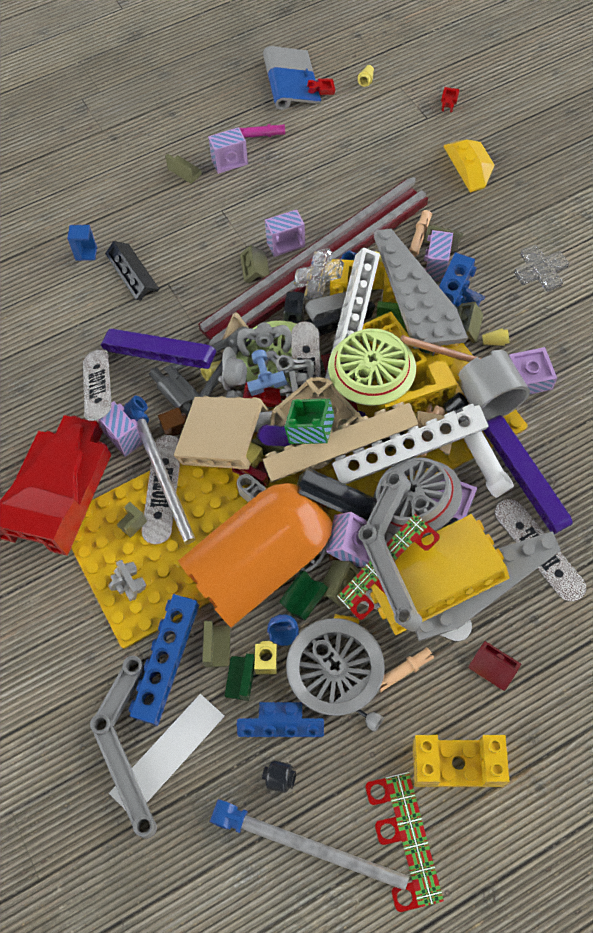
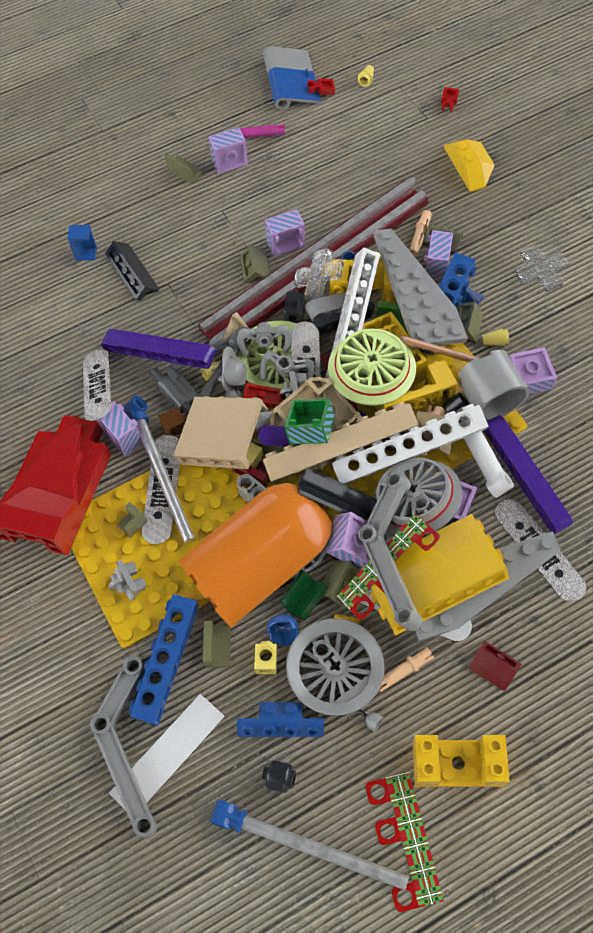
dark green panel [224,653,255,701] -> none
medium blue bar [247,350,287,396] -> none

